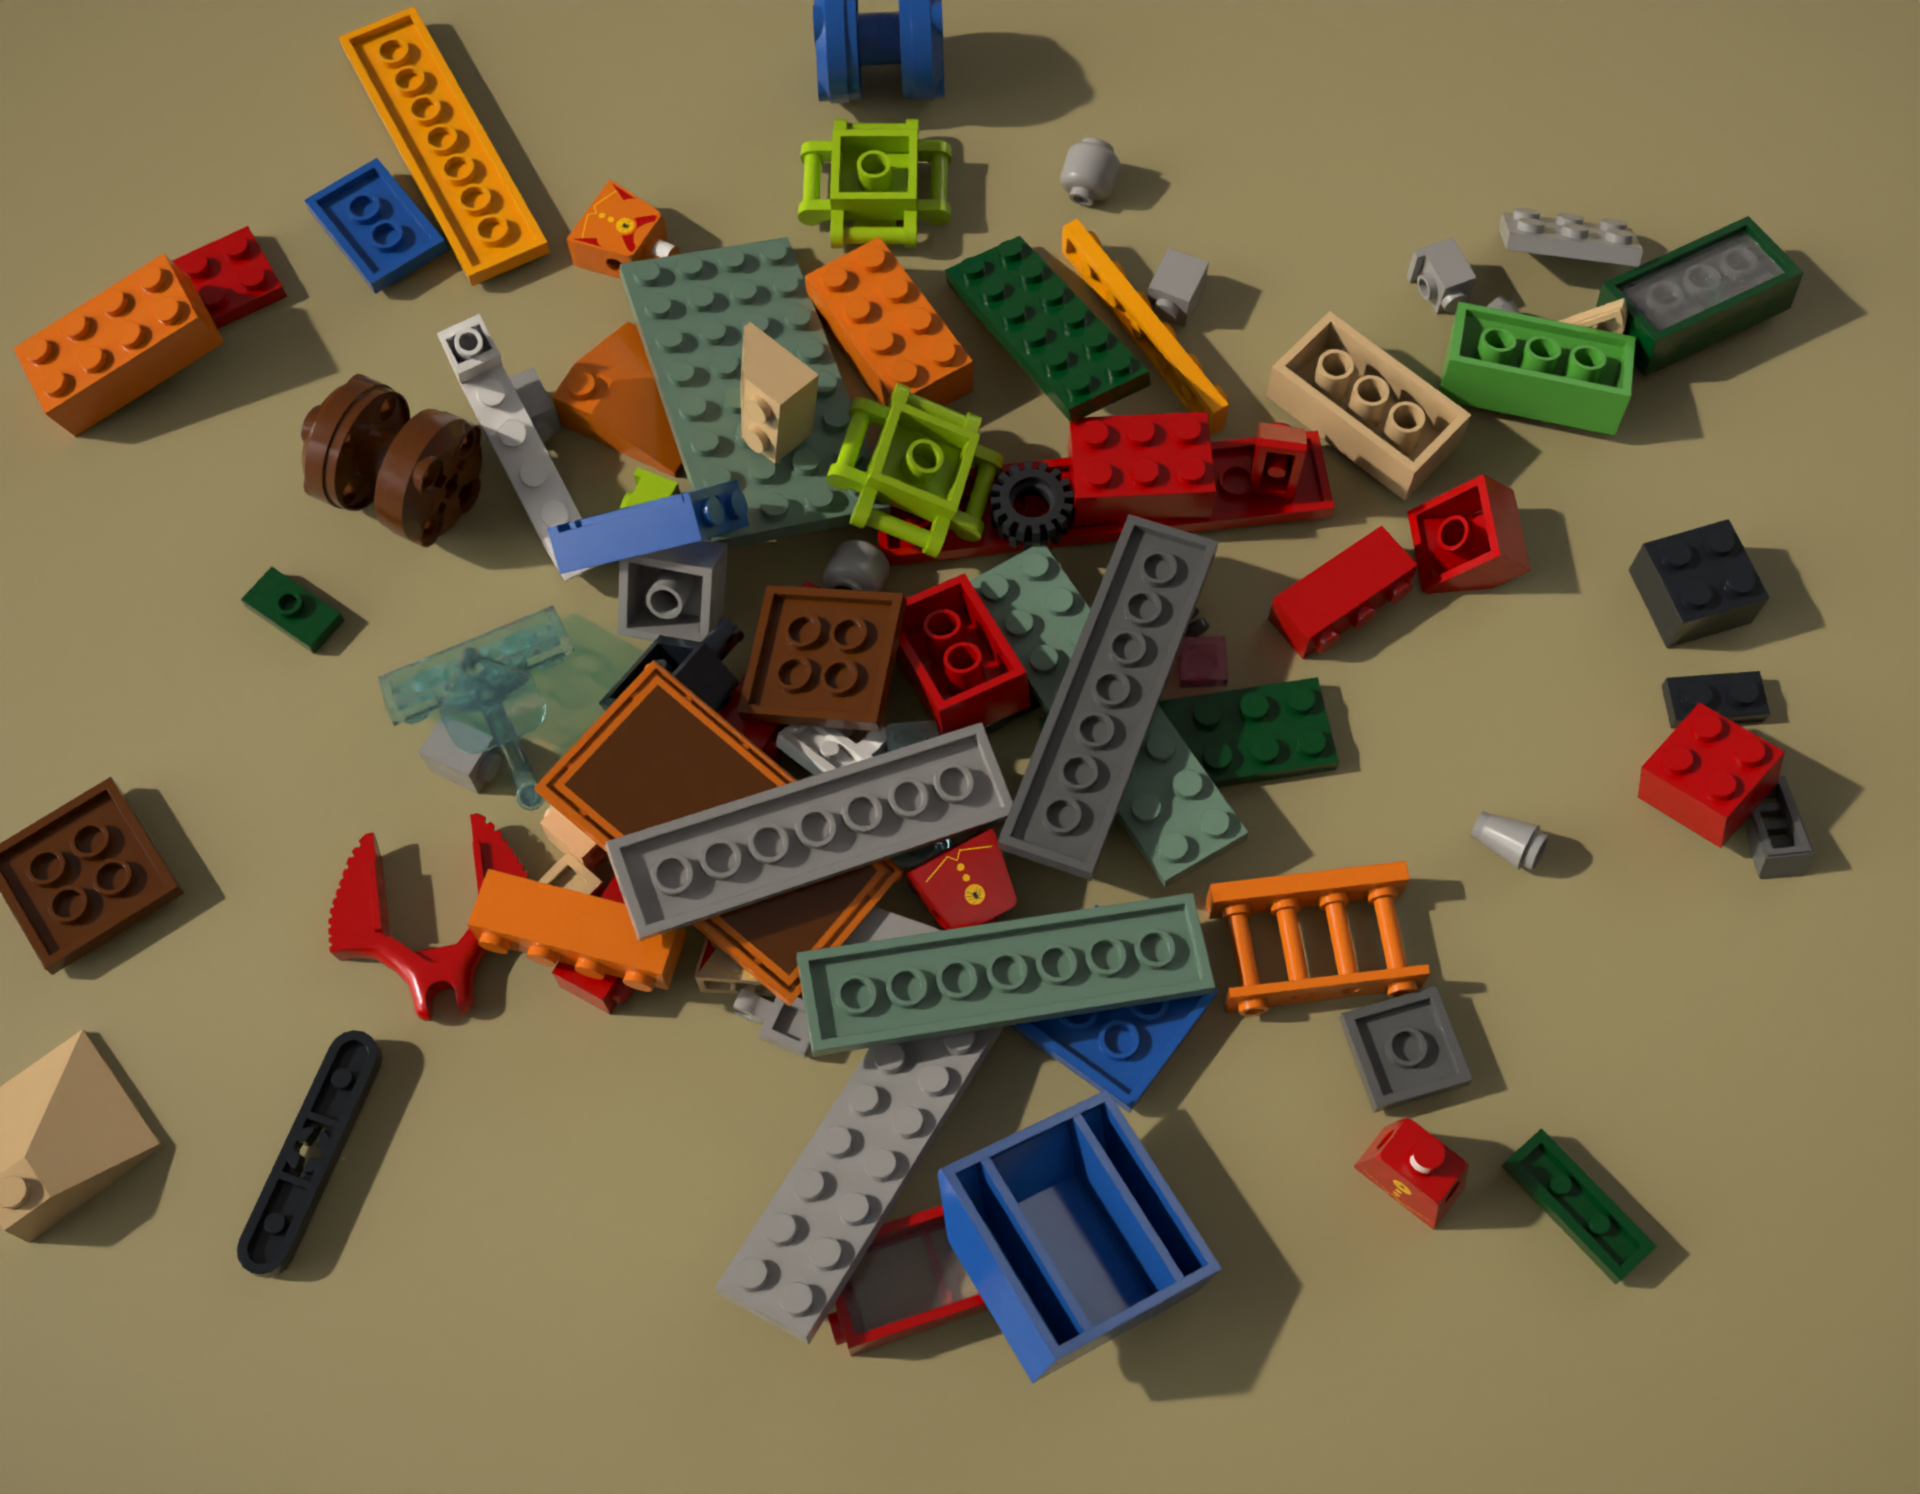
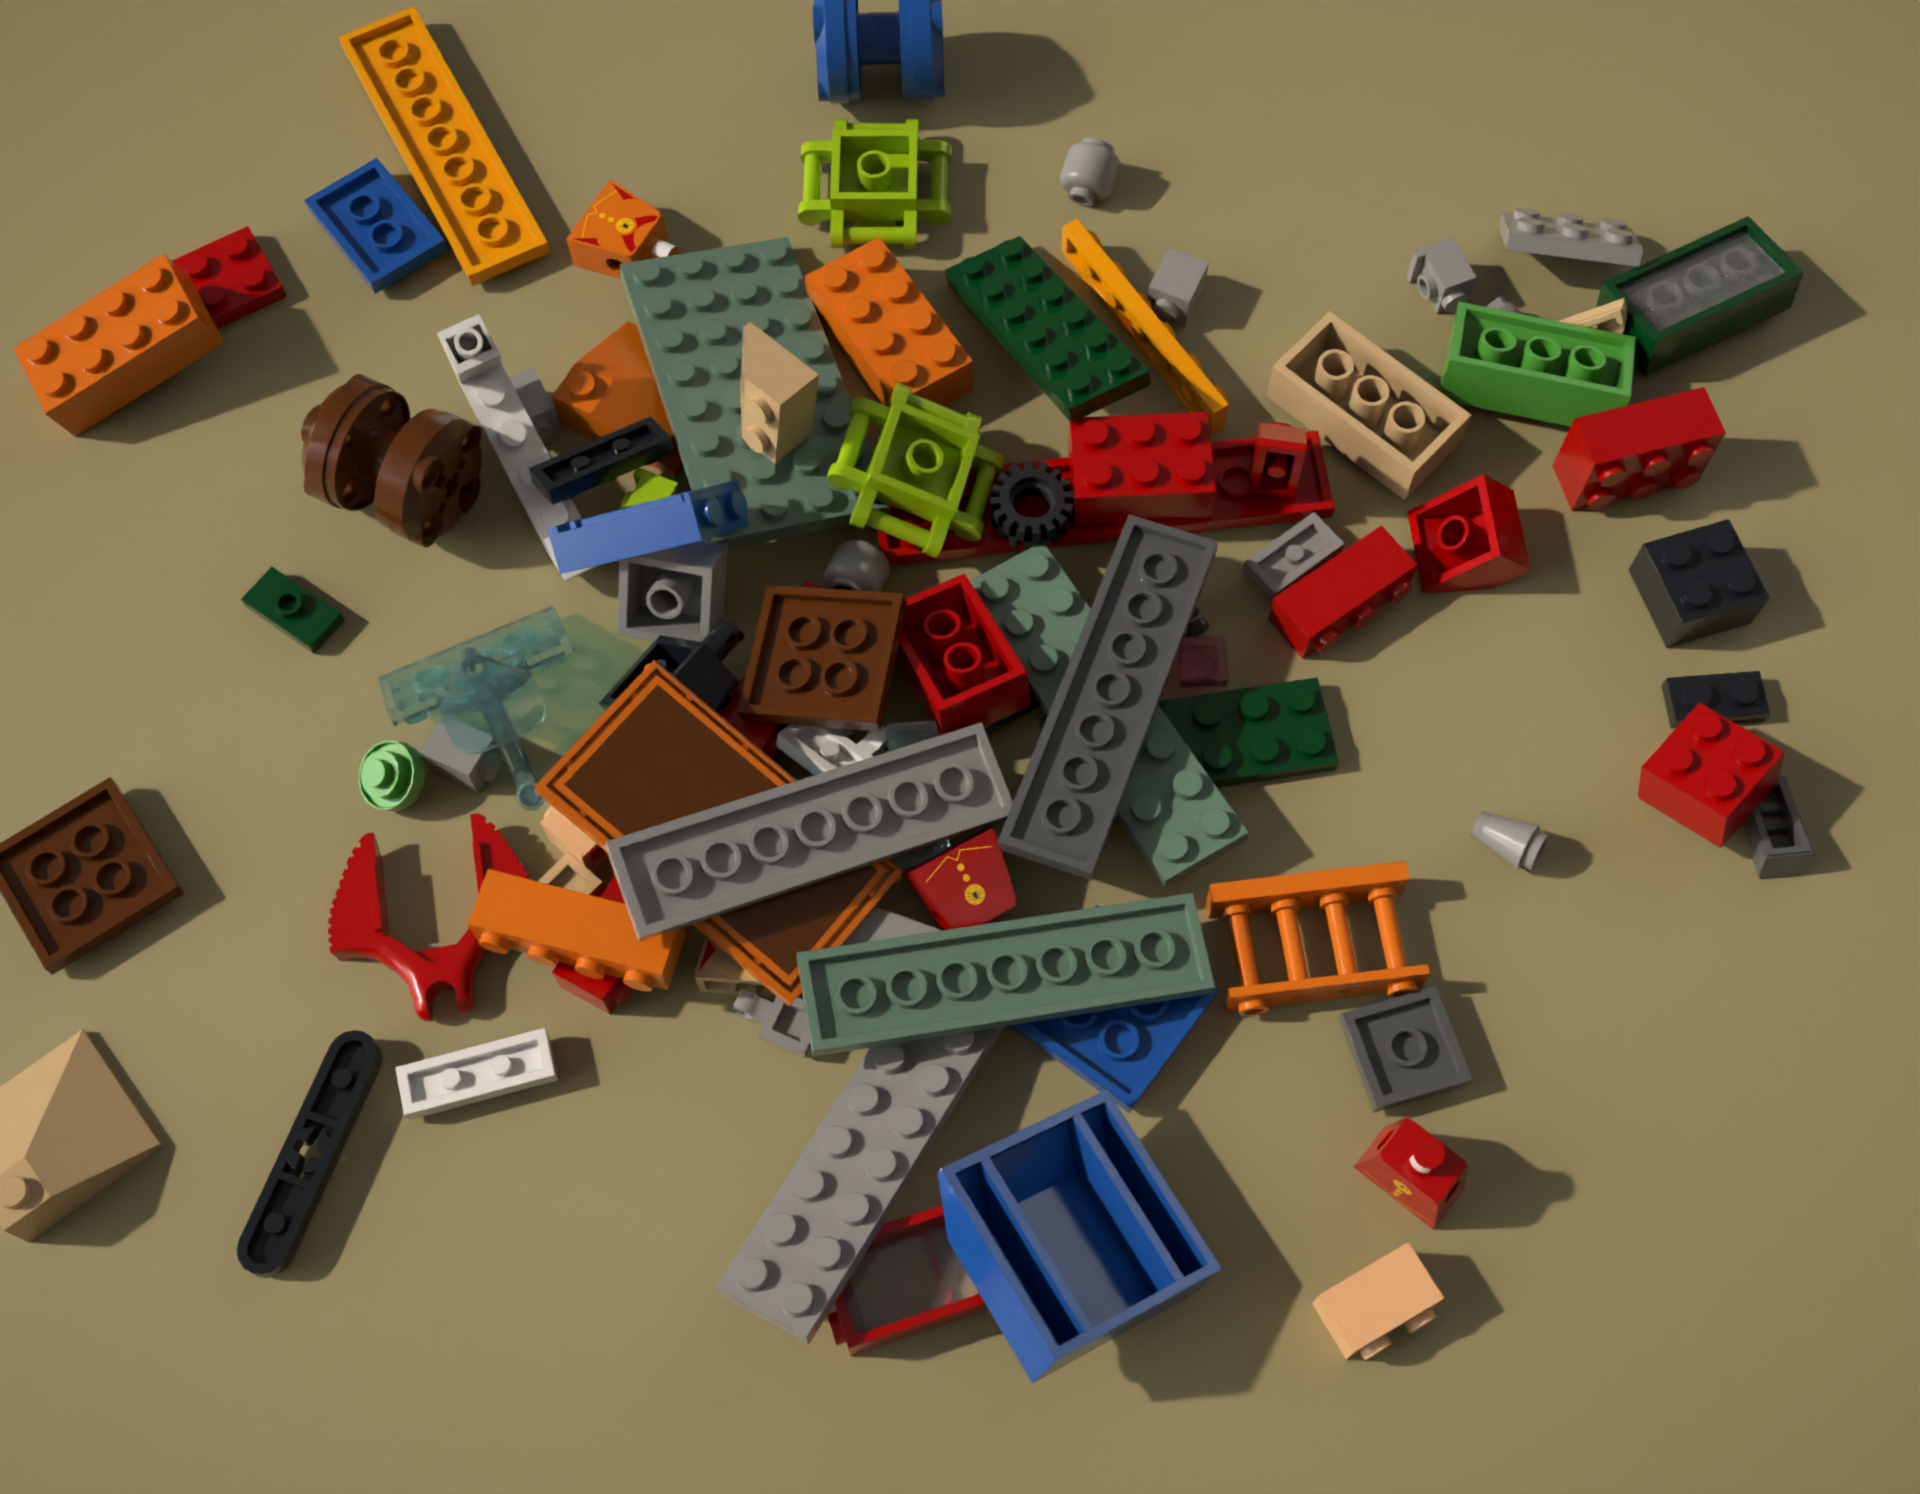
dark green plate [1501,1128,1657,1285] -> none
none -> bright green plate [358,740,425,812]
none -> white plate [395,1028,558,1120]
none -> black plate [529,417,674,505]
none -> light grey plate [1243,512,1345,601]
none -> light nougat brick [1312,1242,1444,1361]
none -> red brick [1552,387,1726,511]

